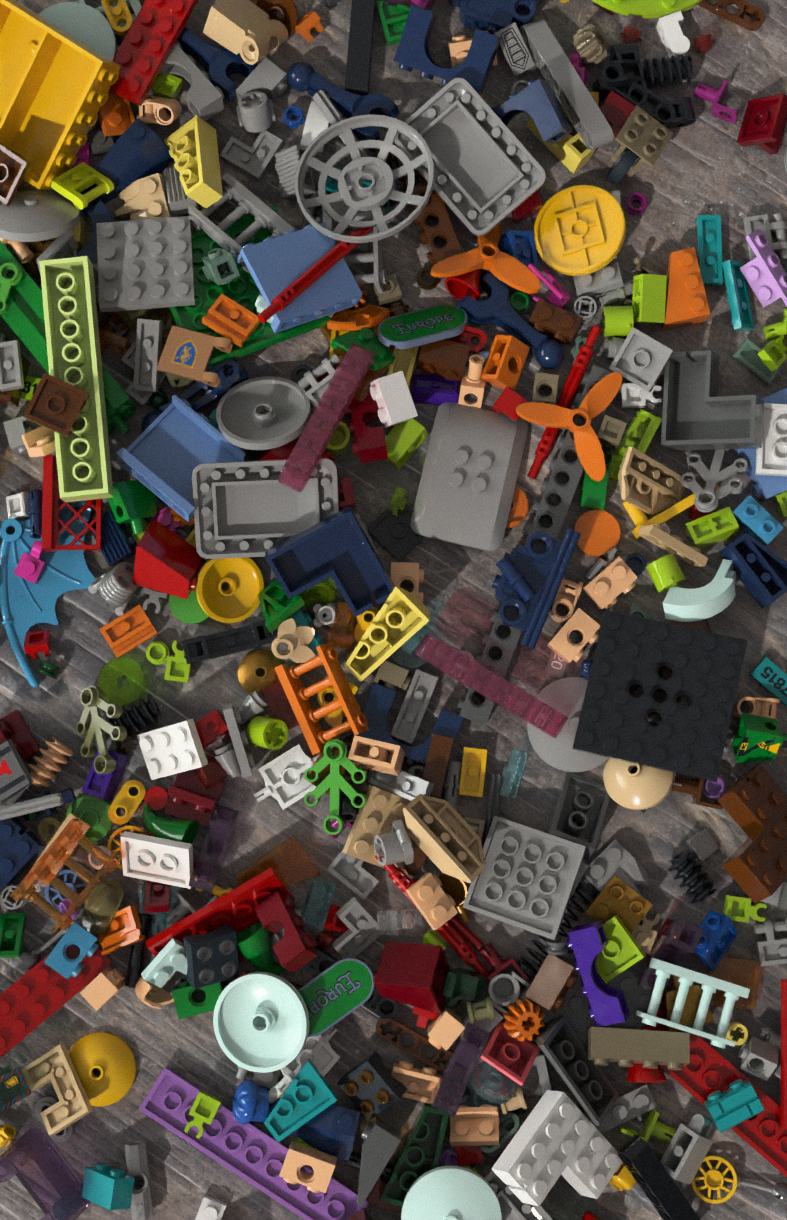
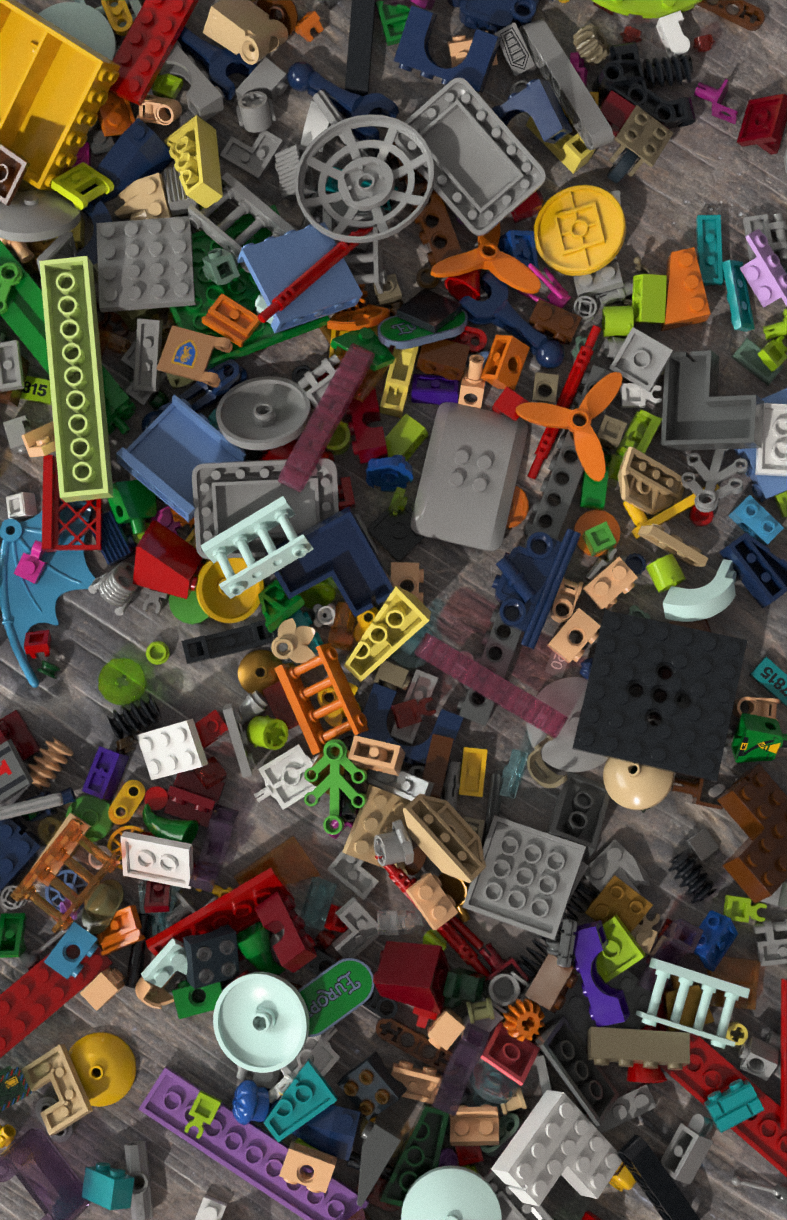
reddish brown plate [23,373,90,438] -> none
dark blue pin [27,489,43,539] -> none
olive plant [76,685,127,774] -> none
orange plate [99,604,159,659] -> none
lime plate [164,640,192,683] -> none
light grey cone [214,742,242,779] -> none
blue plate [283,106,305,129] -> none
white brick [370,371,418,428] -> none
green plate [508,291,531,315] -> none
lime bracket [617,1108,676,1144] -> none
magenta plate [624,192,648,216] -> none
lime hinge [685,506,739,550] -> none
yellow wheel [691,1155,737,1204] -> none
medium lavender plate [702,775,726,798] -> none
none -> light aqua fence [200,496,314,599]
none -> blue plate [366,455,413,492]
none -> clear red plate [391,697,436,729]
none -> black tile [397,288,462,333]
none -> dark tan helmet [527,733,568,788]
none -> dark grey axle [557,919,578,968]
none -> bright green panel [582,522,617,556]

